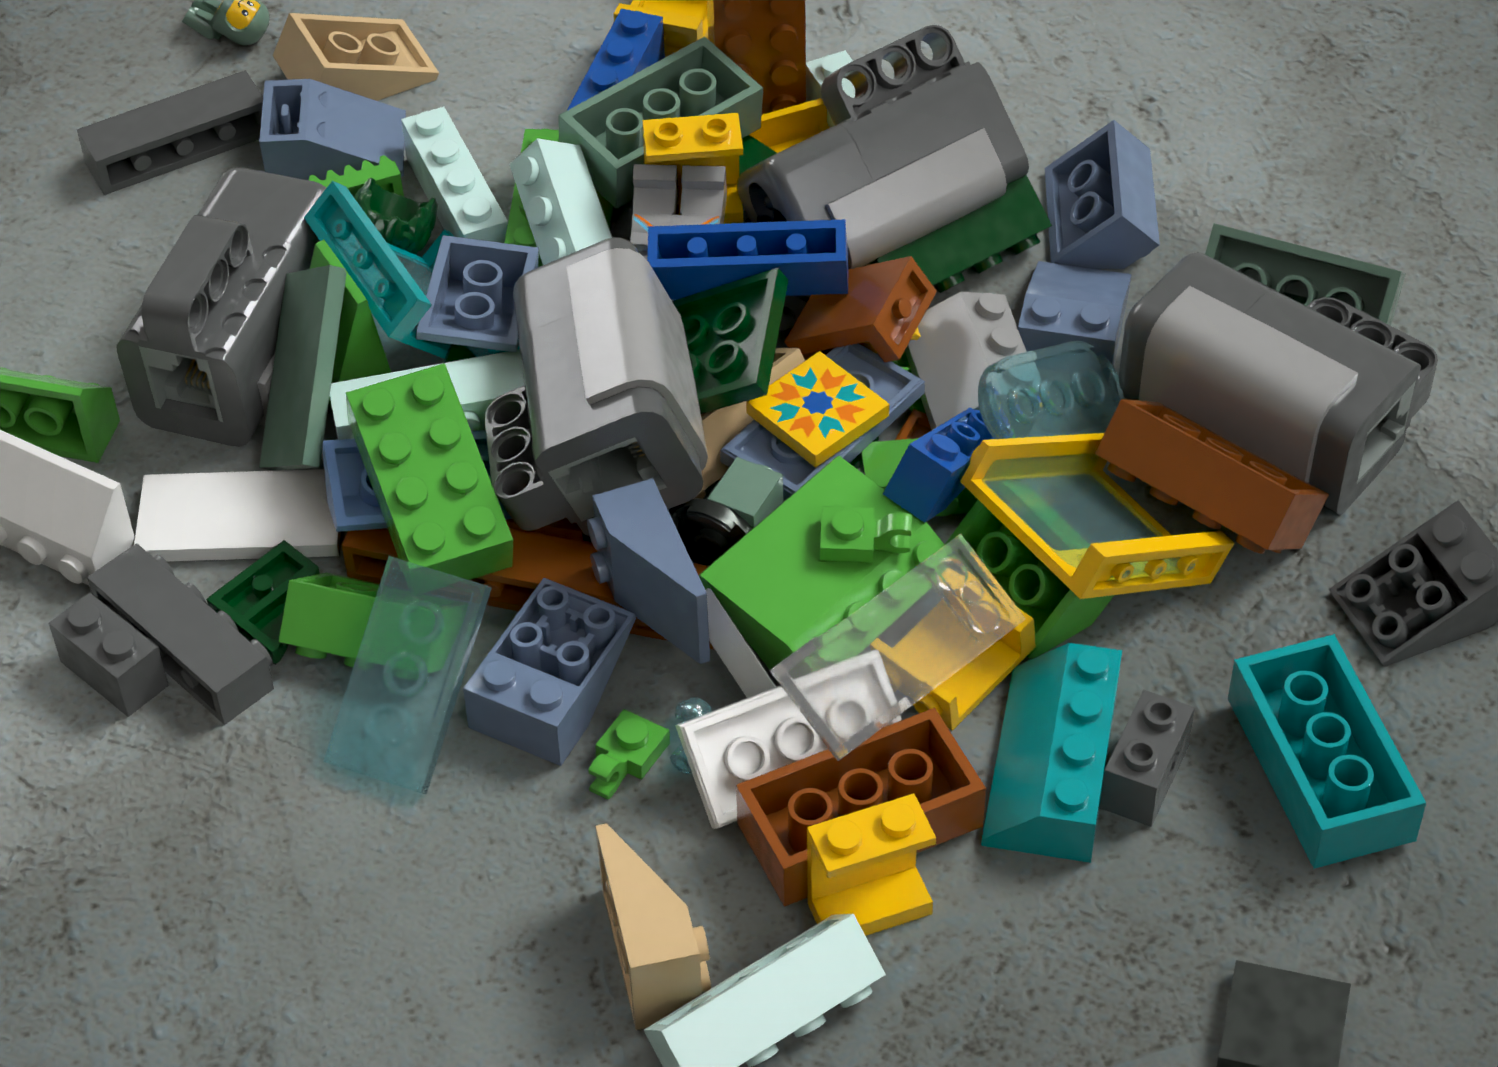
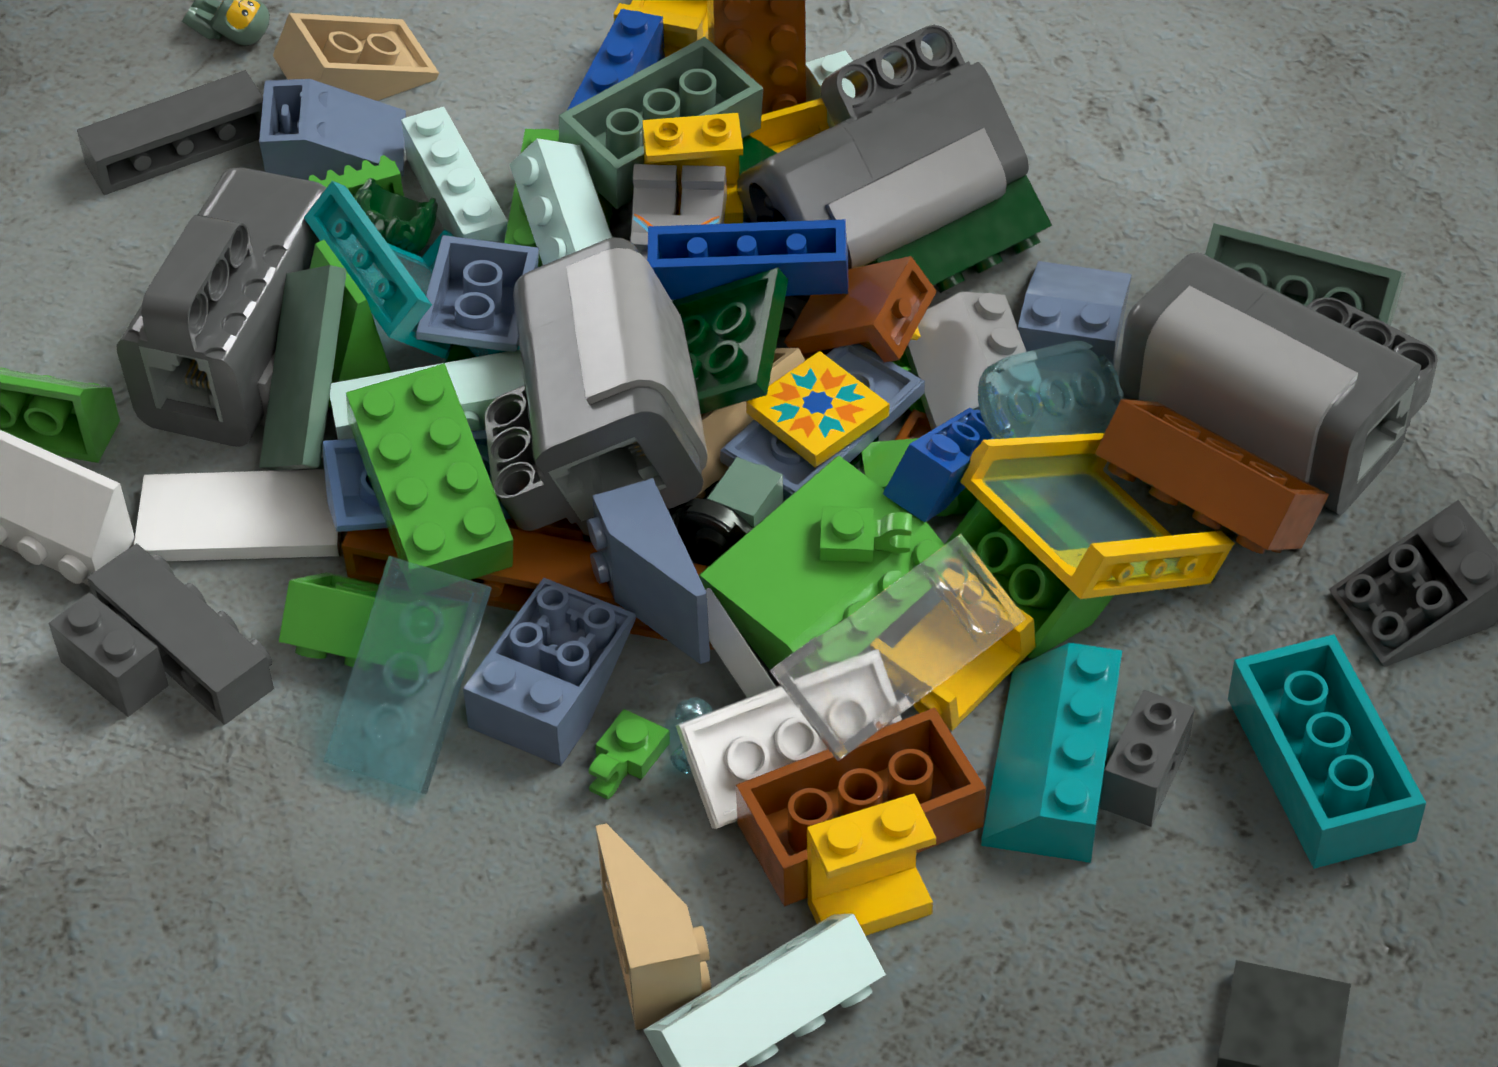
dark green wing [206,540,320,665] -> none
sand blue slope [1045,120,1160,269] -> none

